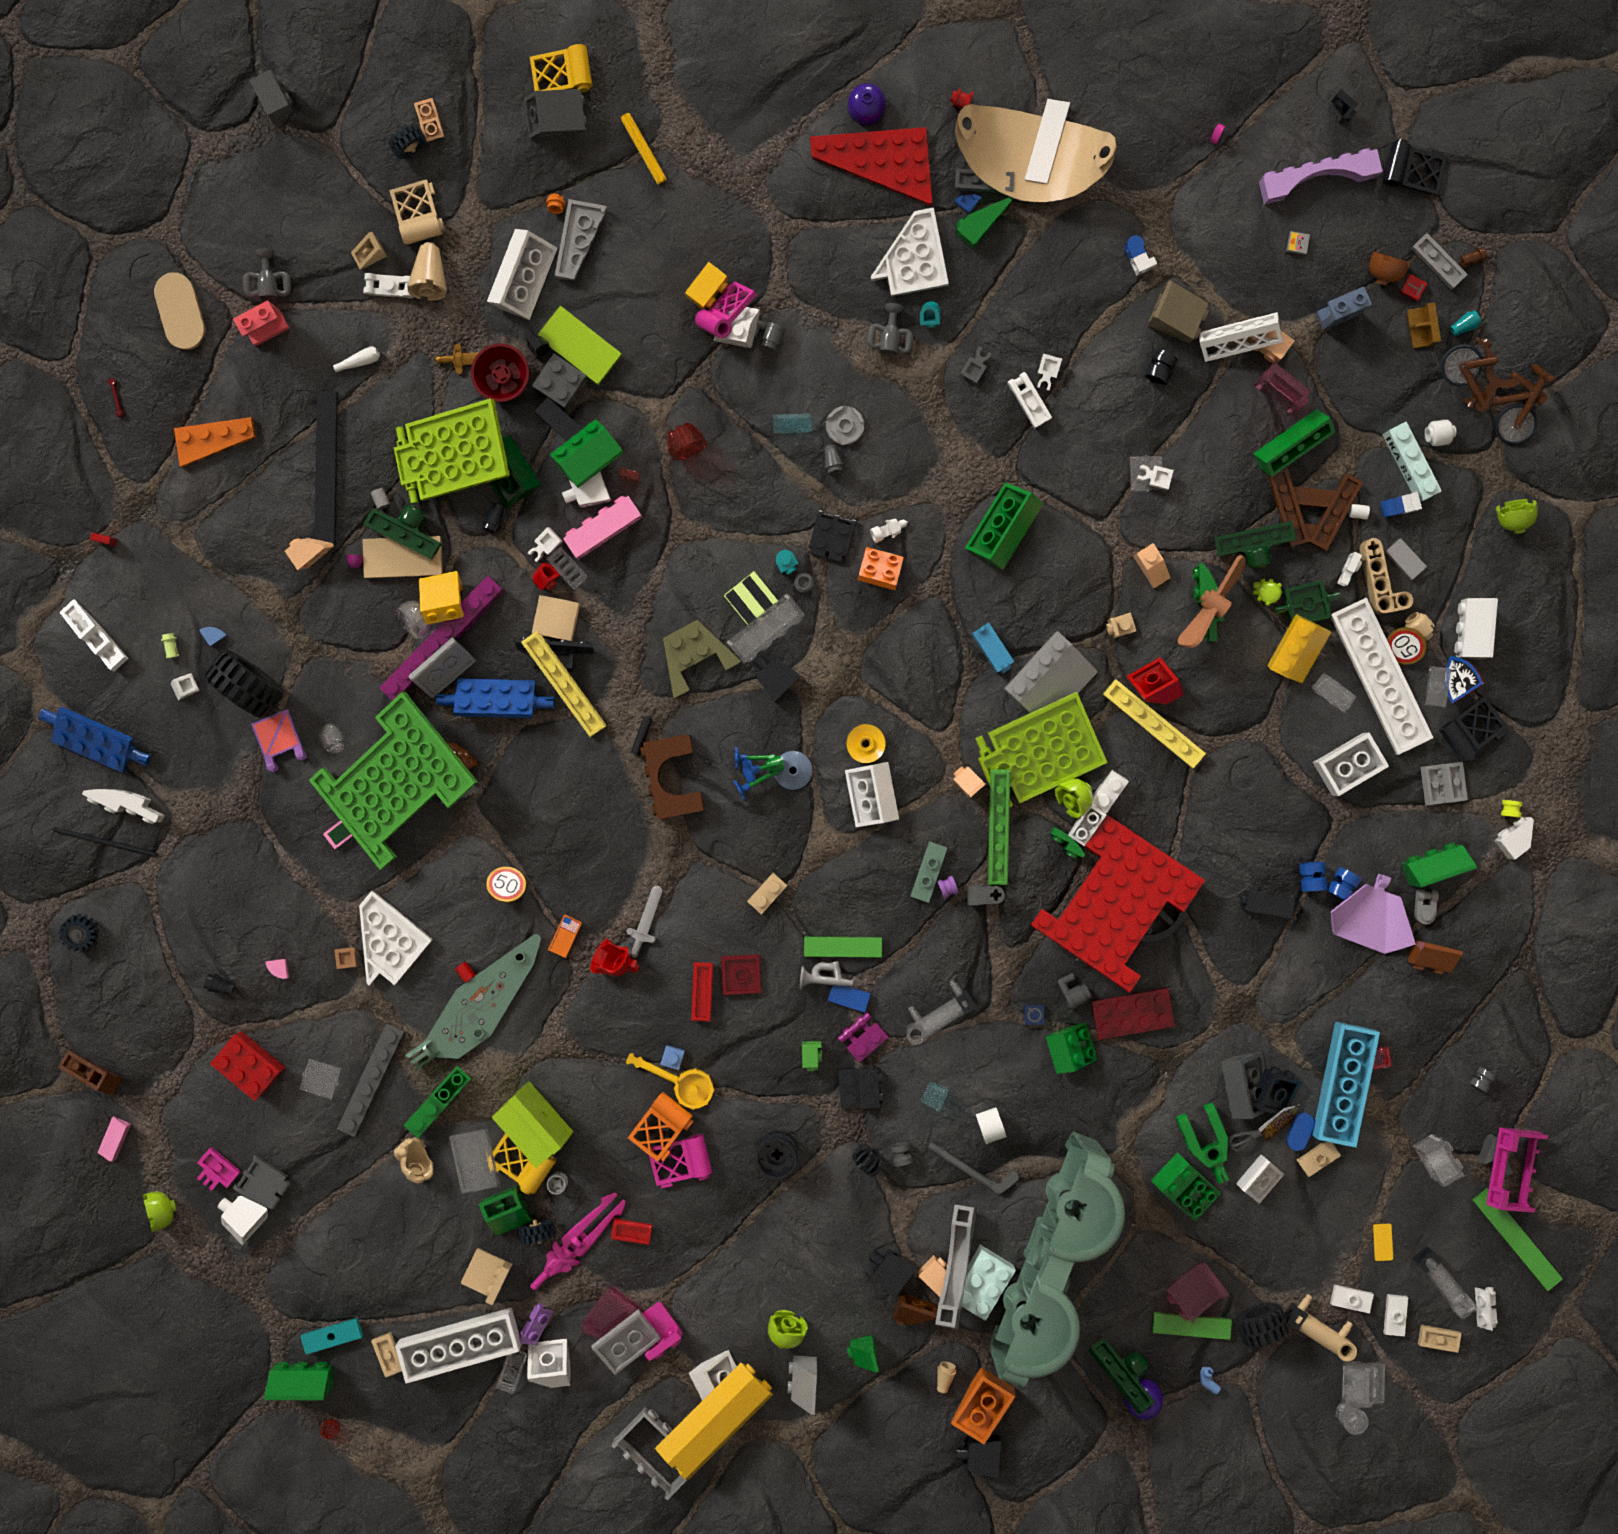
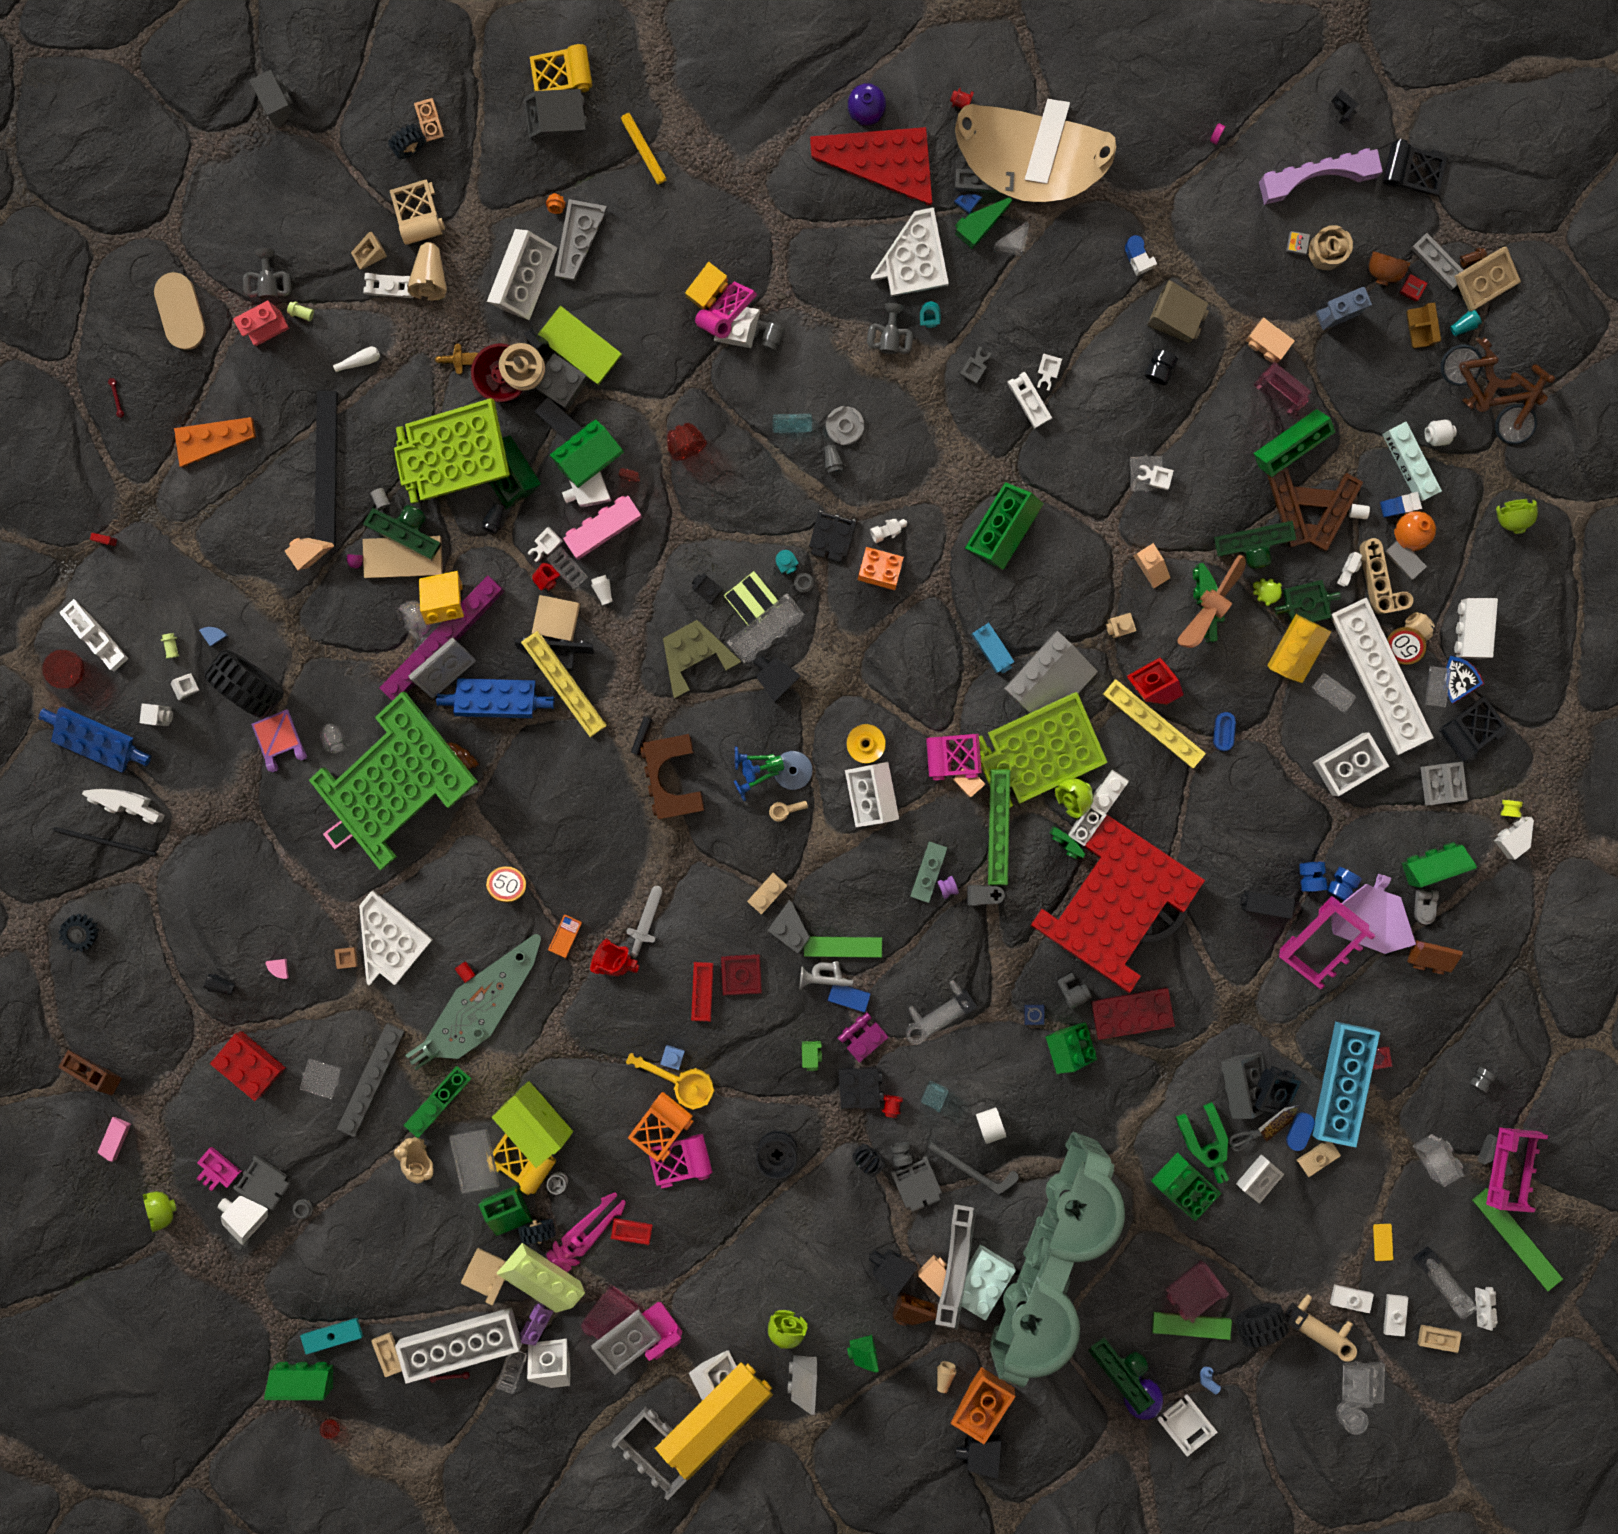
white fence [1200,312,1283,362] -> none
none -> clear red piece [43,650,85,689]
none -> white slope [140,704,173,726]
none -> yellowish green pin [287,302,314,322]
none -> dark grey plate [293,1199,313,1219]
none -> dark red hinge [429,1372,470,1383]
none -> yellowish green slope [497,1243,585,1313]
none -> tan wheel [499,343,545,391]
none -> white cone [591,575,613,605]
none -> black bracket [692,573,723,604]
none -> dark grey wing [767,900,811,954]
none -> tan plate [769,801,808,822]
none -> red brick [882,1095,903,1118]
none -> dark grey plate [891,1156,942,1212]
none -> dark pink piece [926,734,982,780]
none -> clear slope [993,222,1029,257]
none -> white container [1157,1394,1218,1457]
none -> blue tile [1213,712,1236,751]
none -> dark pink hinge [1279,896,1375,989]
none -> tan brick [1308,226,1353,270]
none -> orange cylinder [1394,511,1436,551]
none -> tan tile [1454,247,1521,311]

